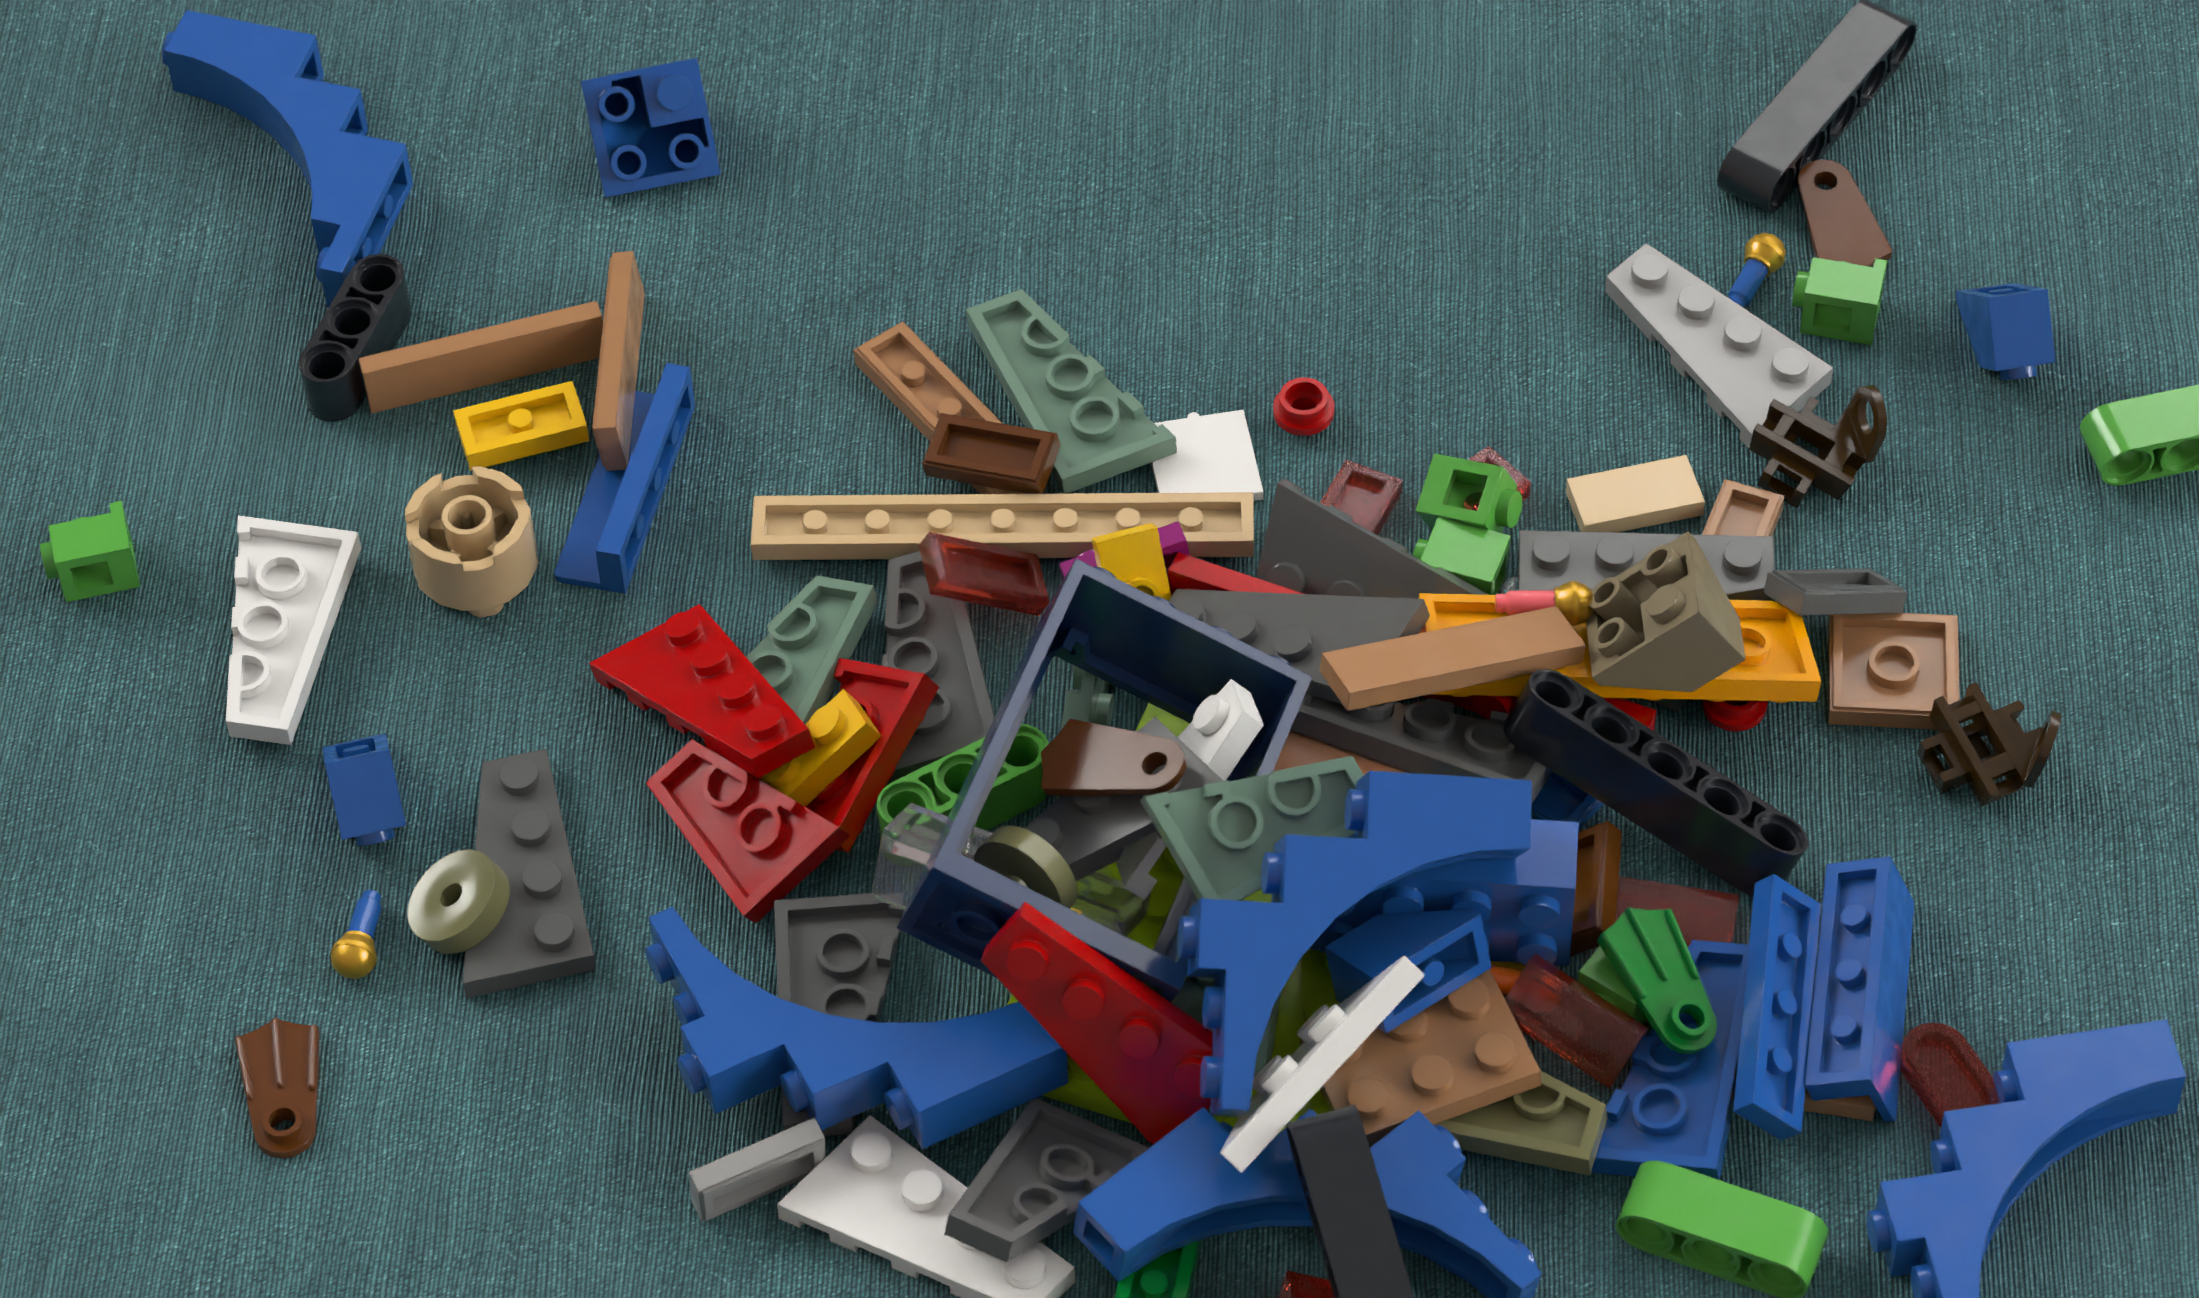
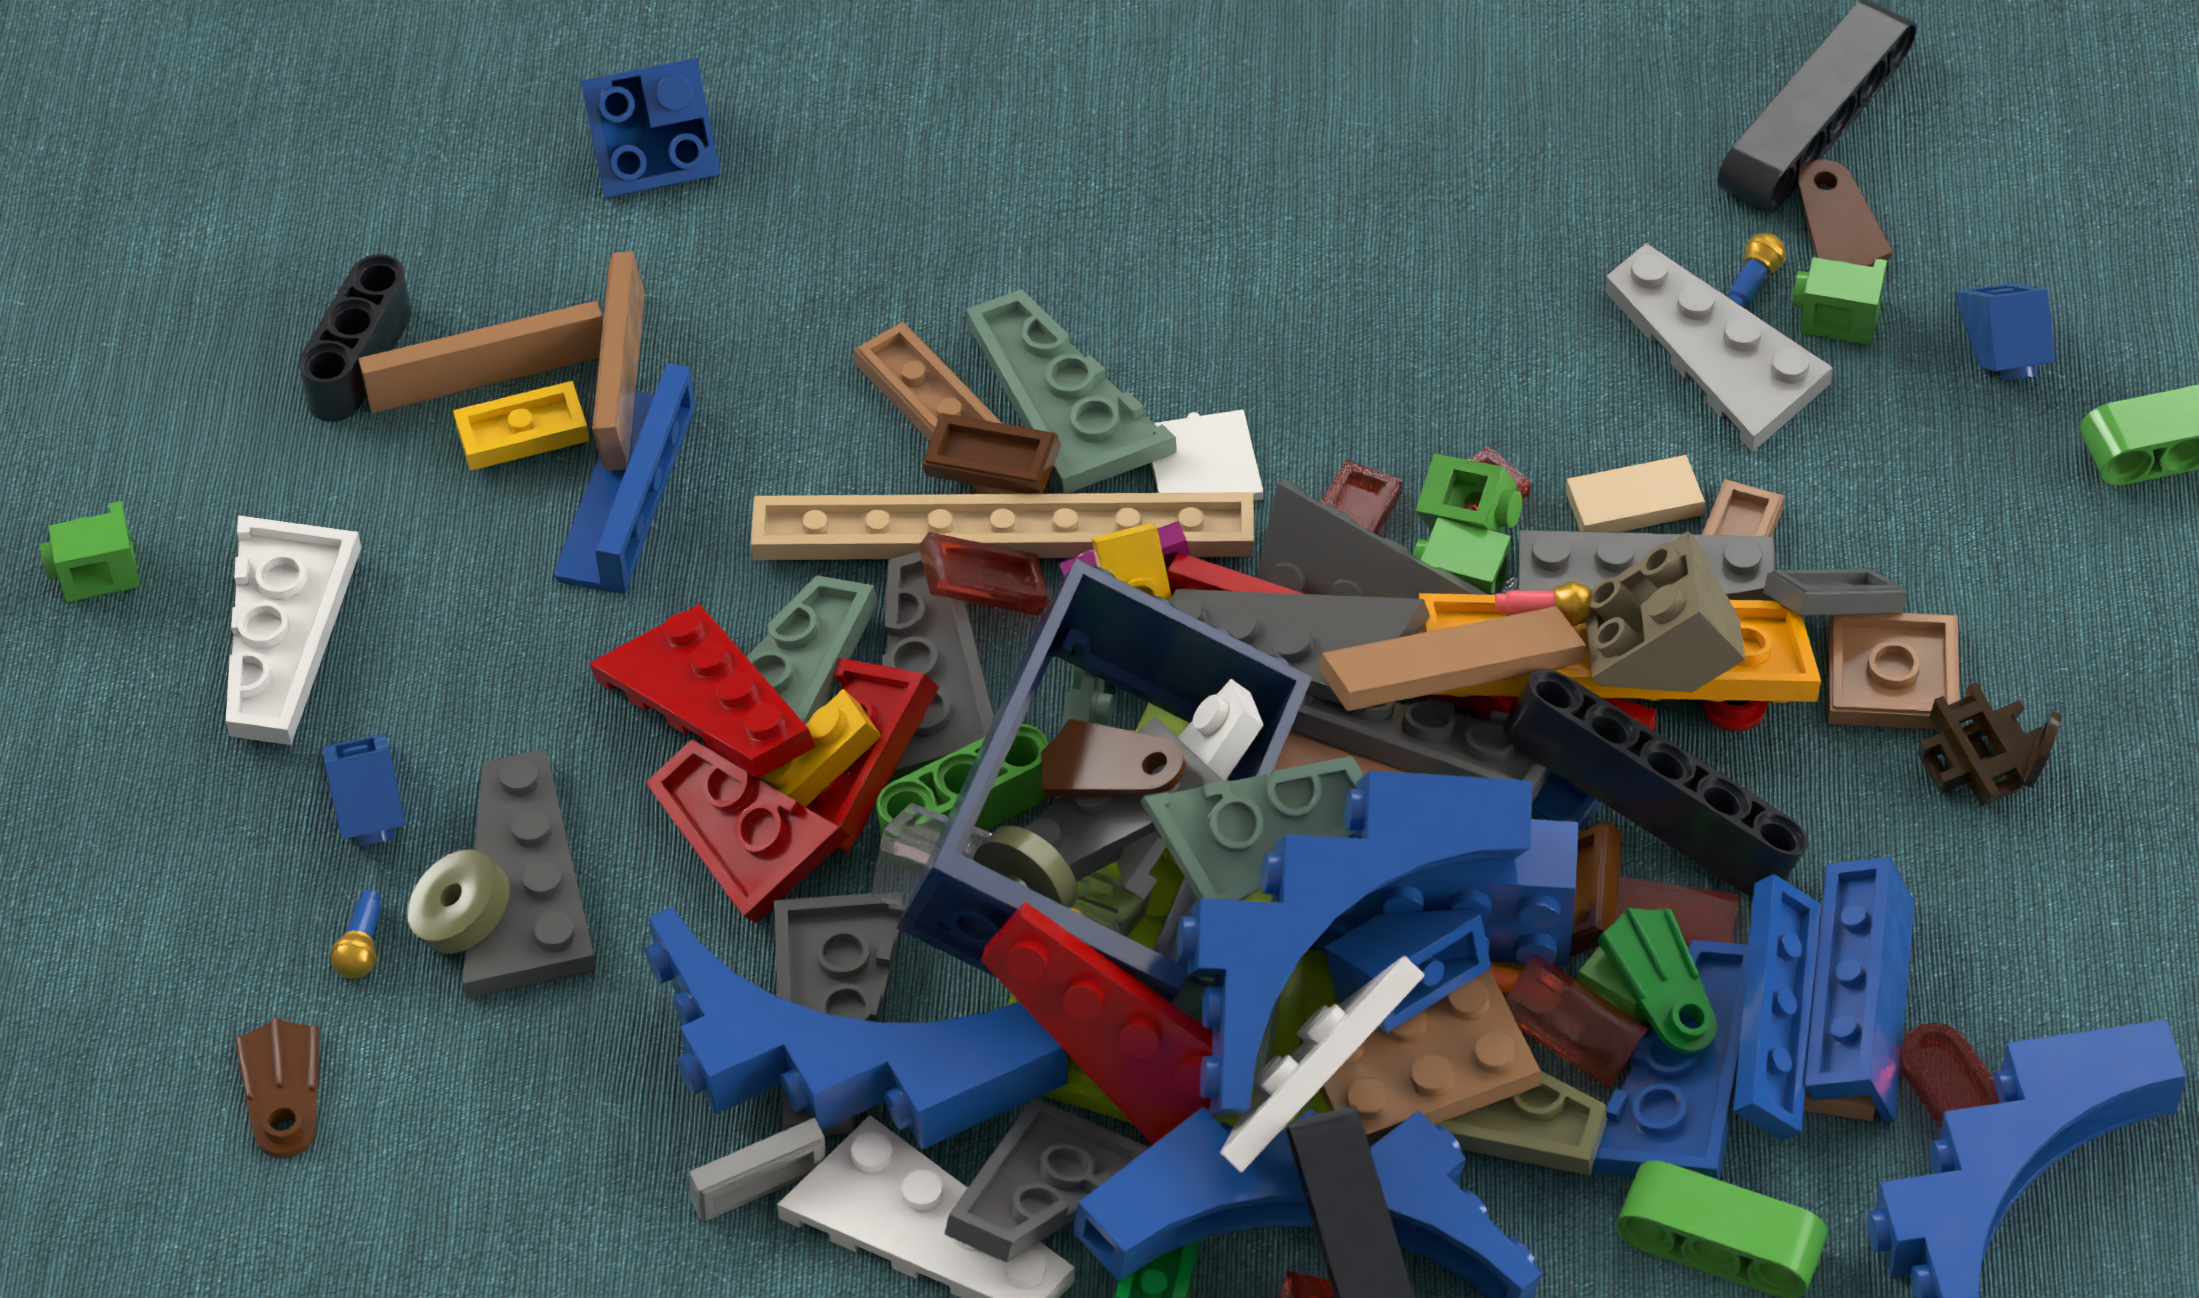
blue arch [162,10,413,308] -> none
tan brick [405,466,538,618] -> none
red plate [1273,377,1334,436] -> none
dark brown piece [1749,385,1887,508] -> none

